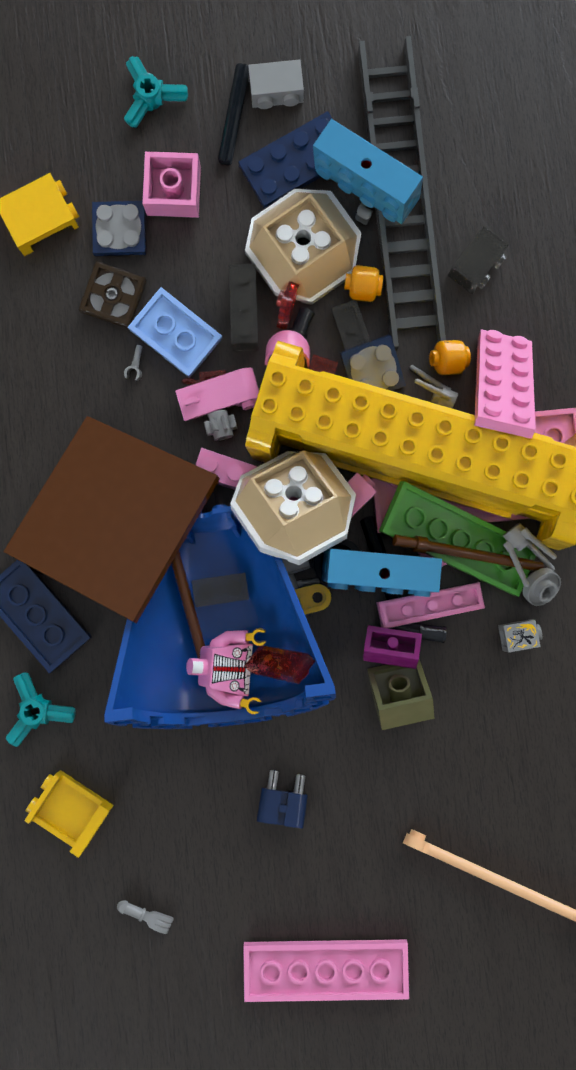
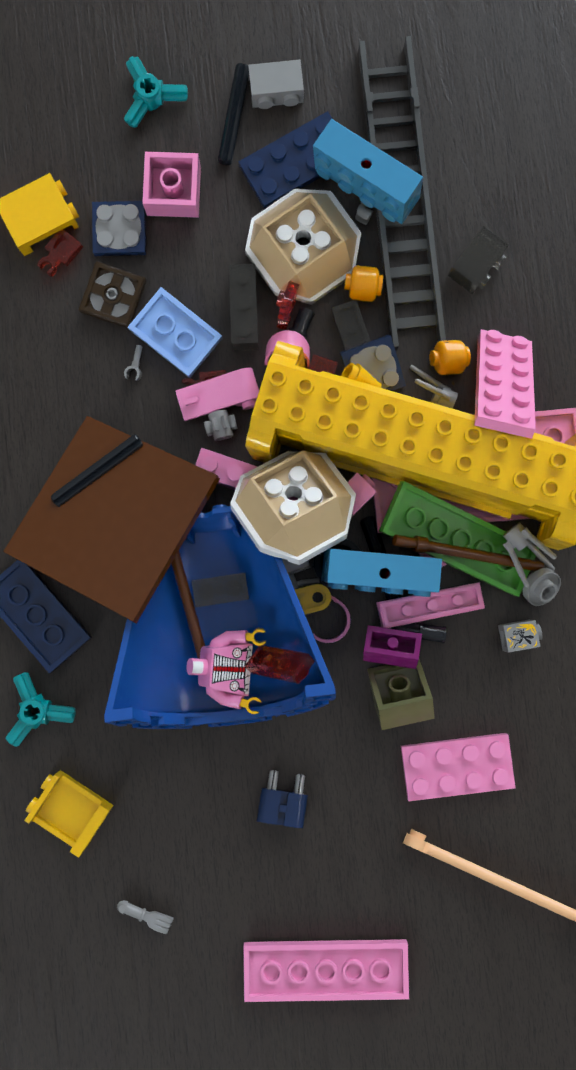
none -> clear red plate [38,229,83,277]
none -> black axle [51,434,143,507]
none -> bright pink helmet [313,595,351,643]
none -> yellow cone [341,363,382,388]
none -> bright pink plate [401,733,515,801]

